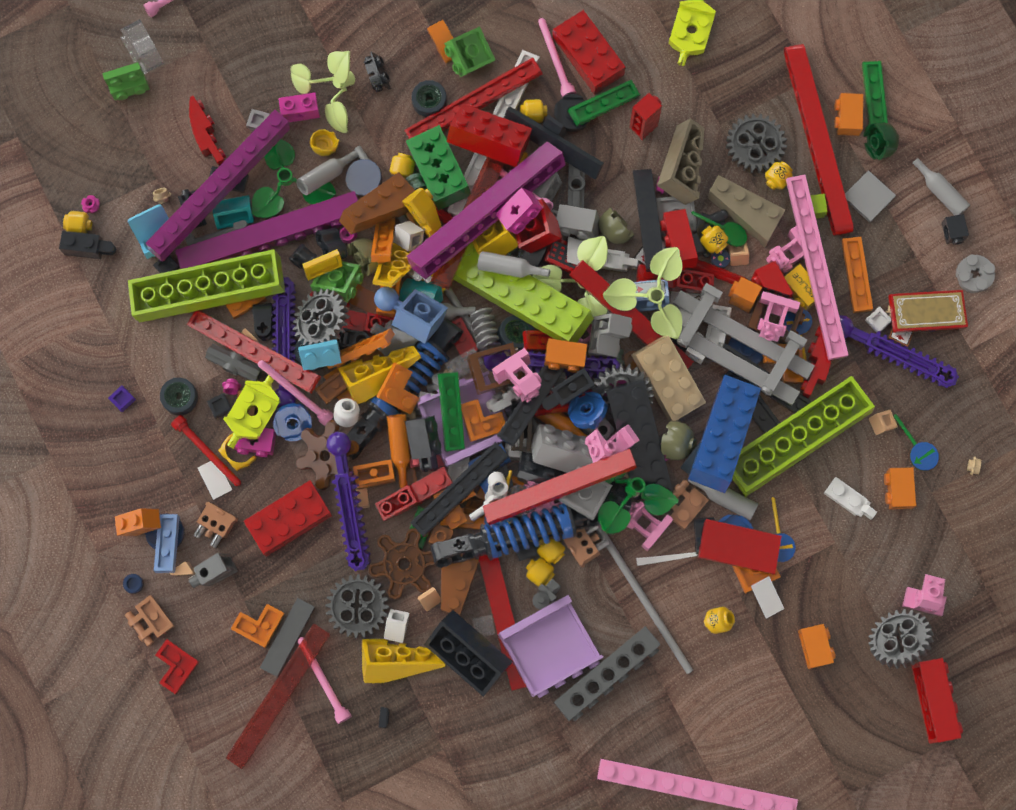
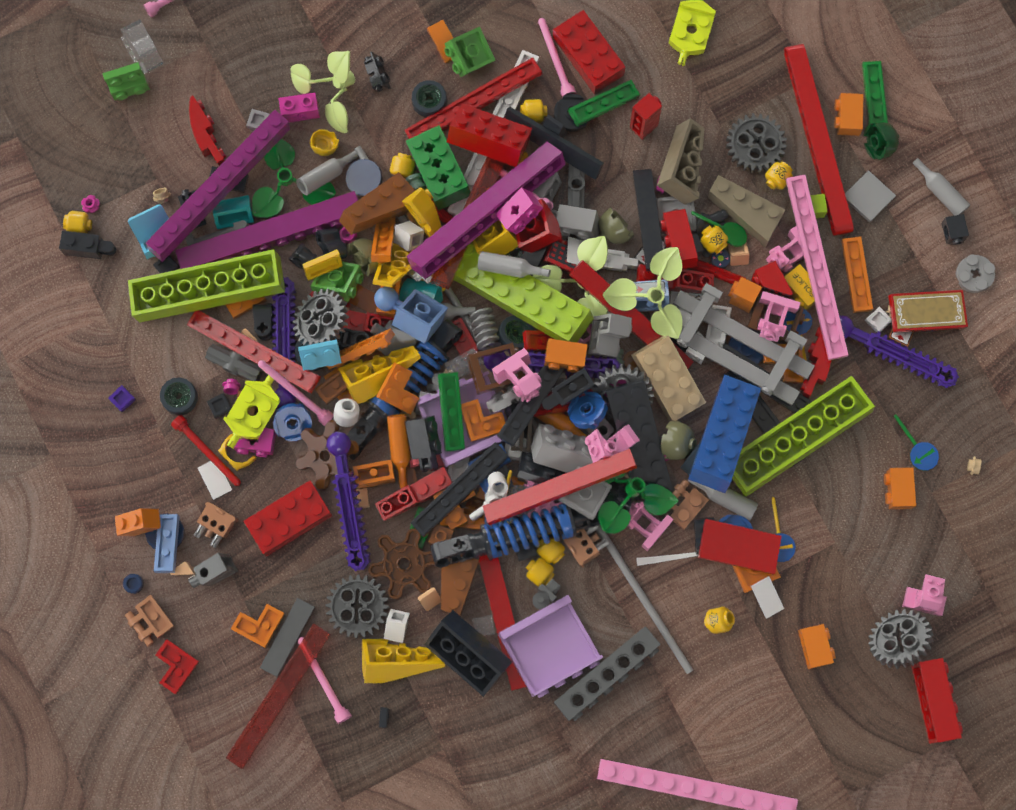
white hinge [824,477,877,520] -> none
light nougat slope [869,410,898,435] -> none

